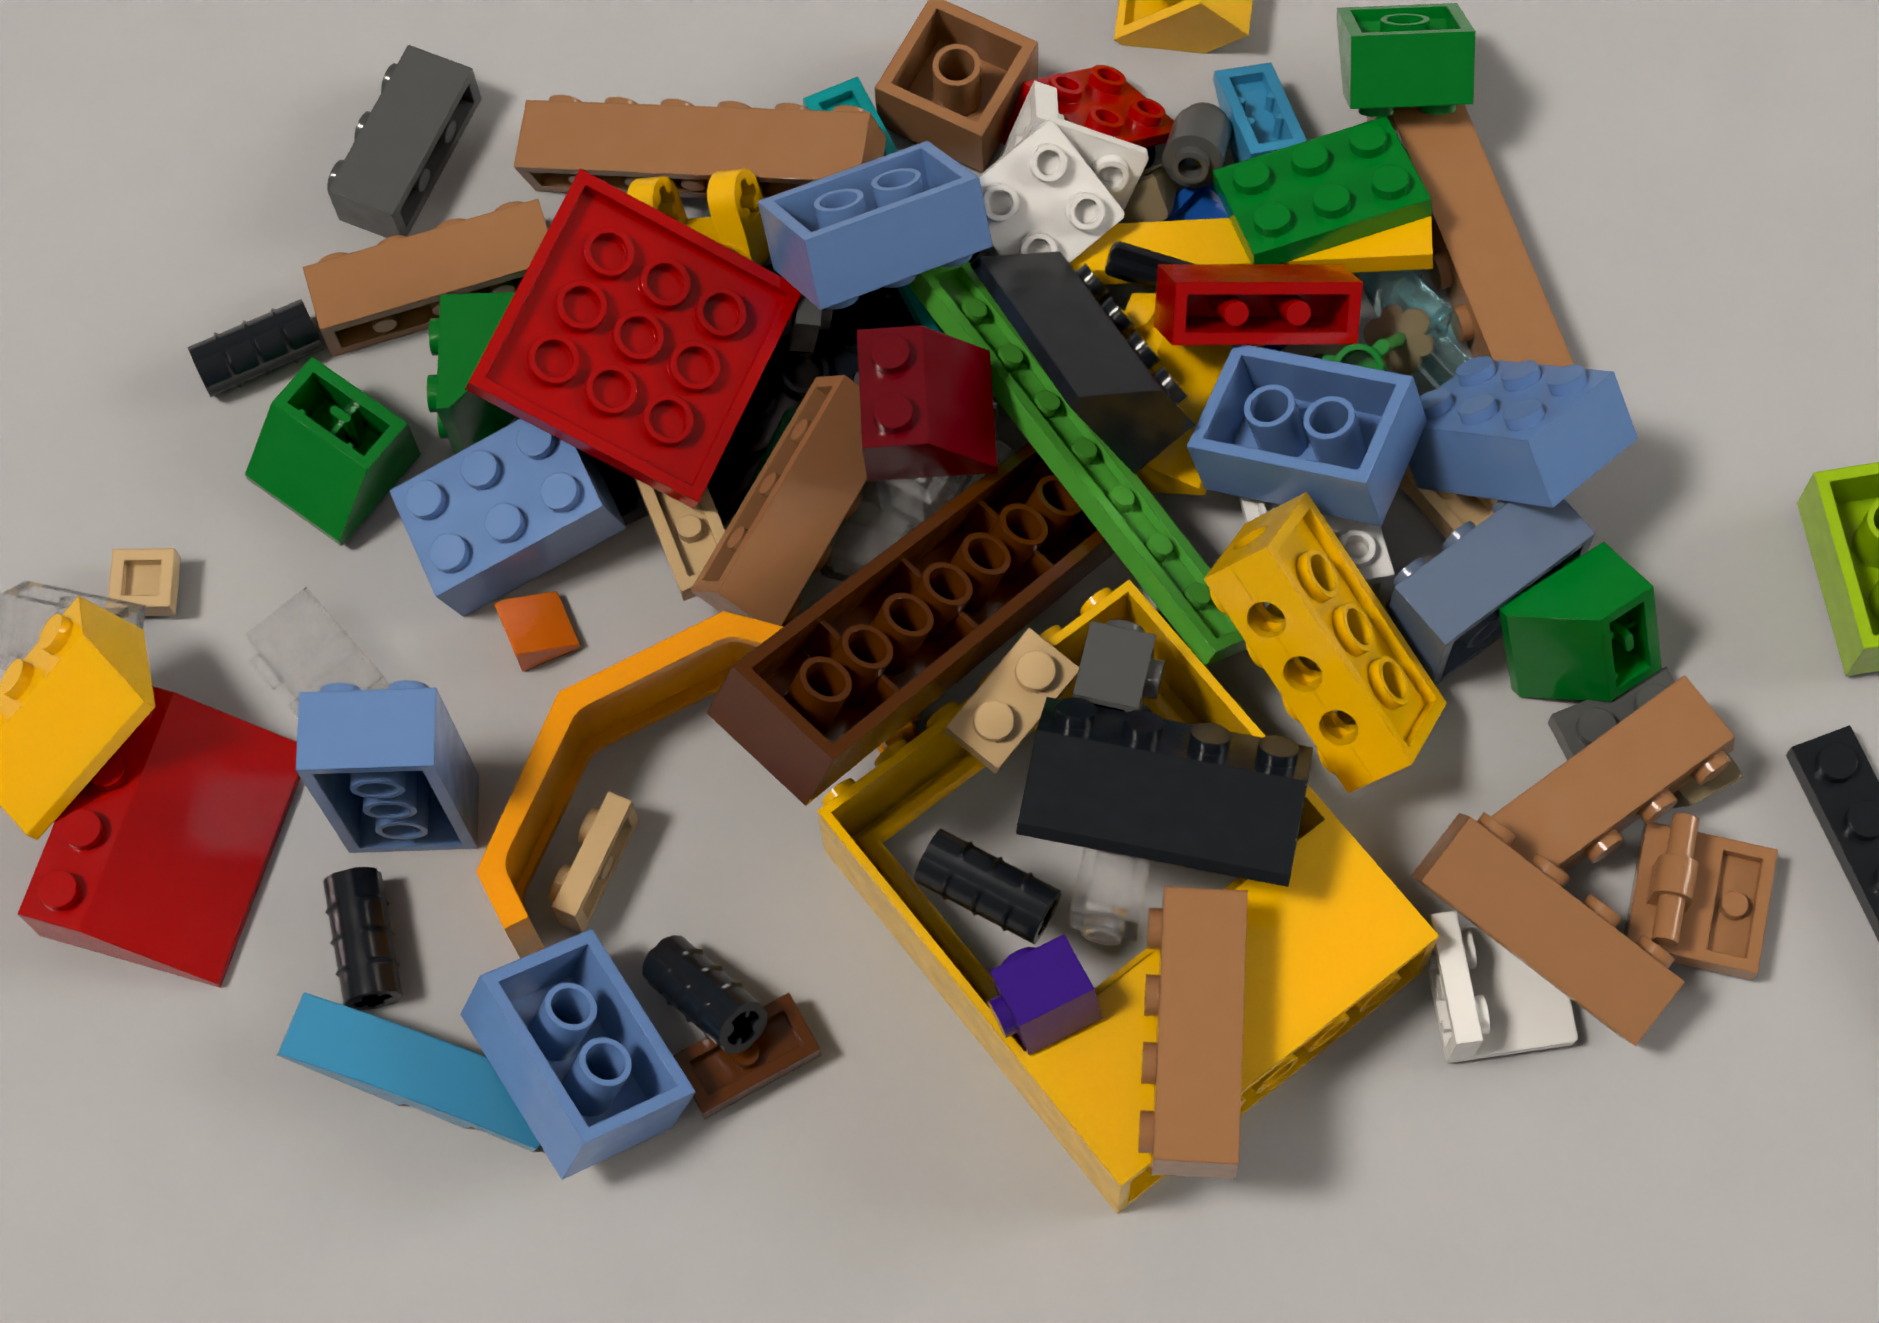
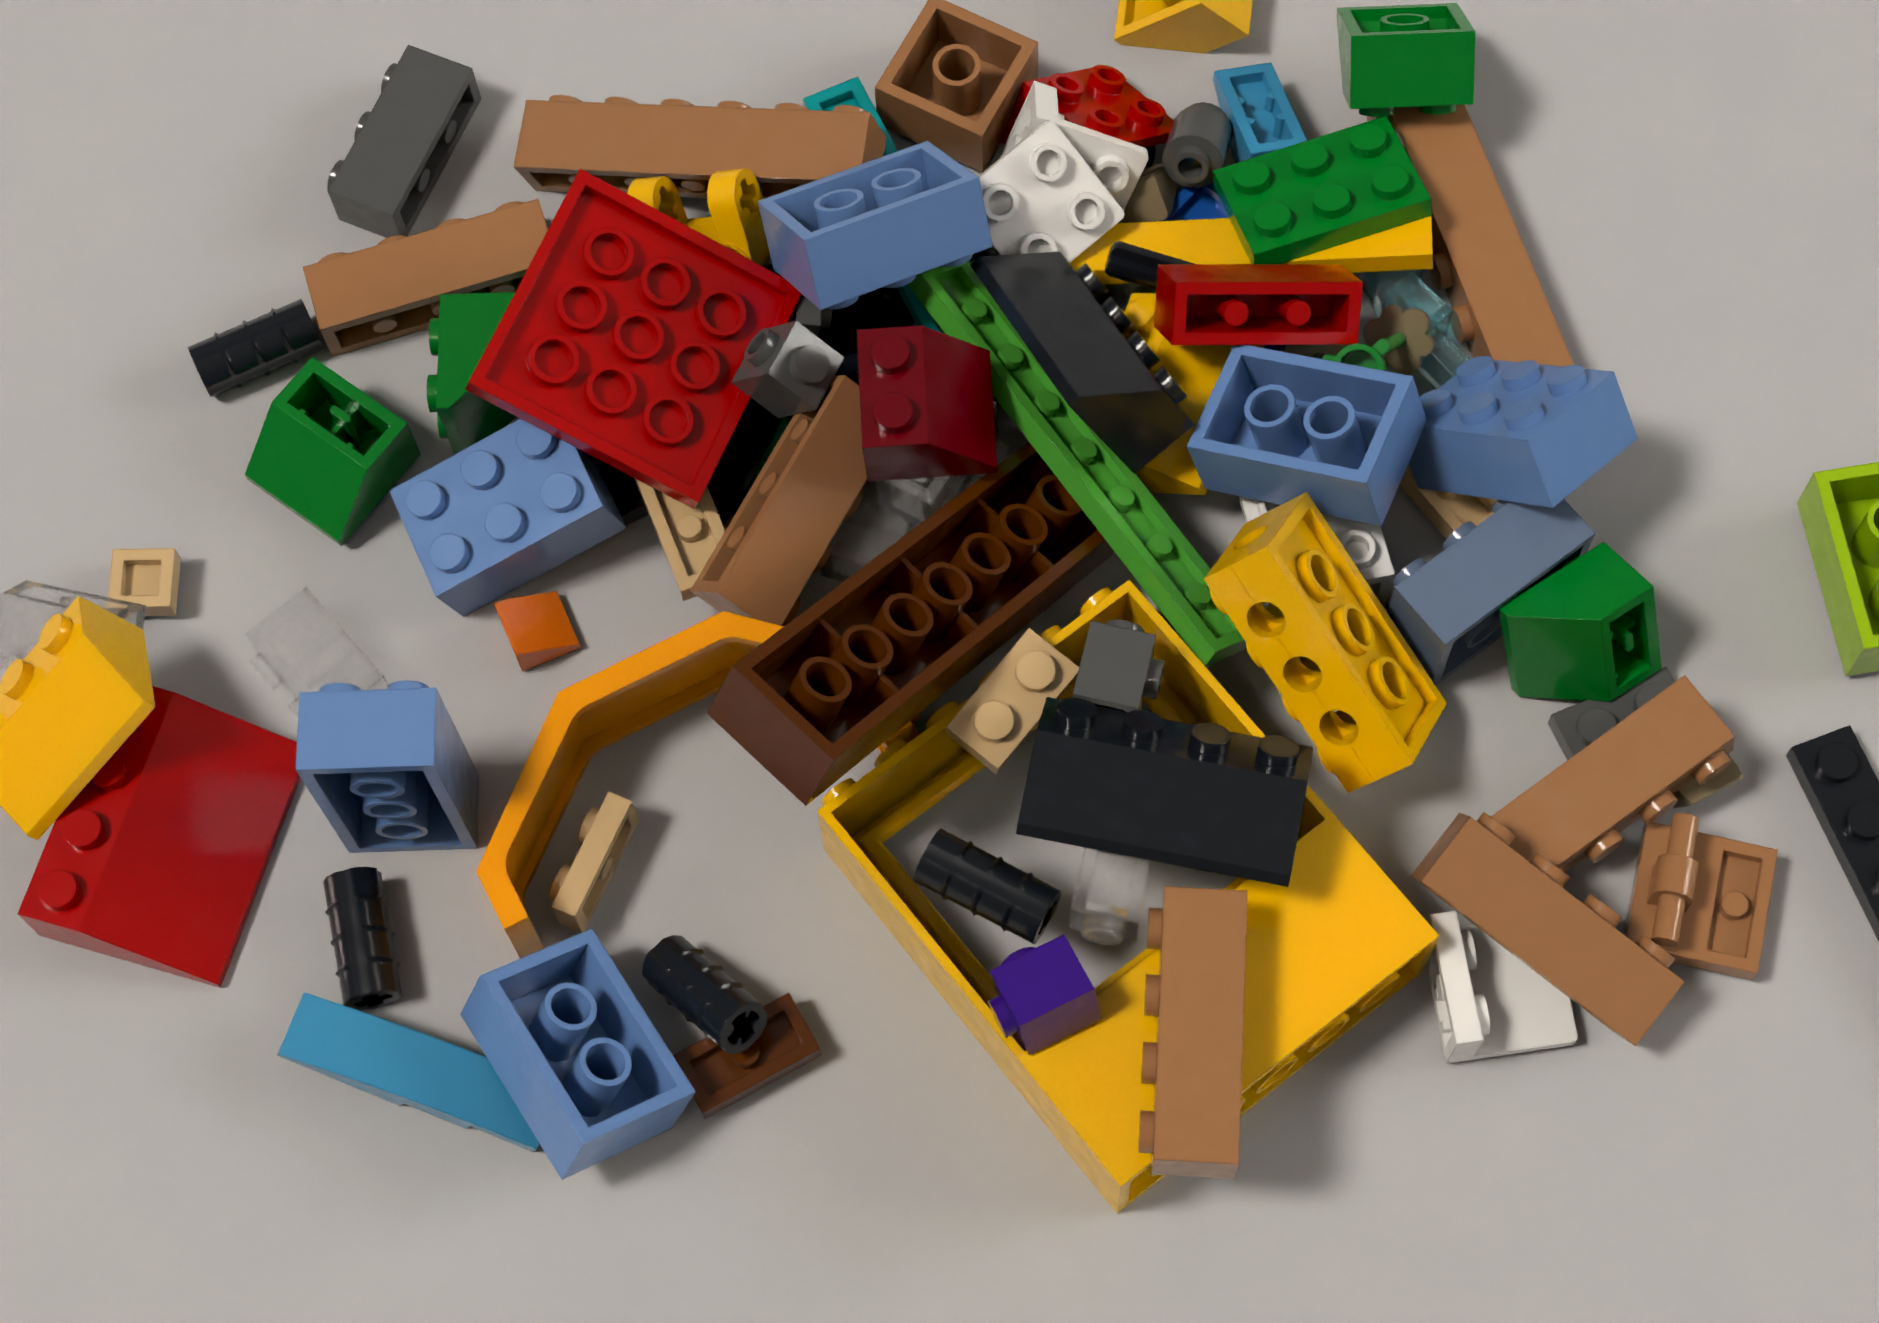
none -> dark grey brick [731,320,844,418]

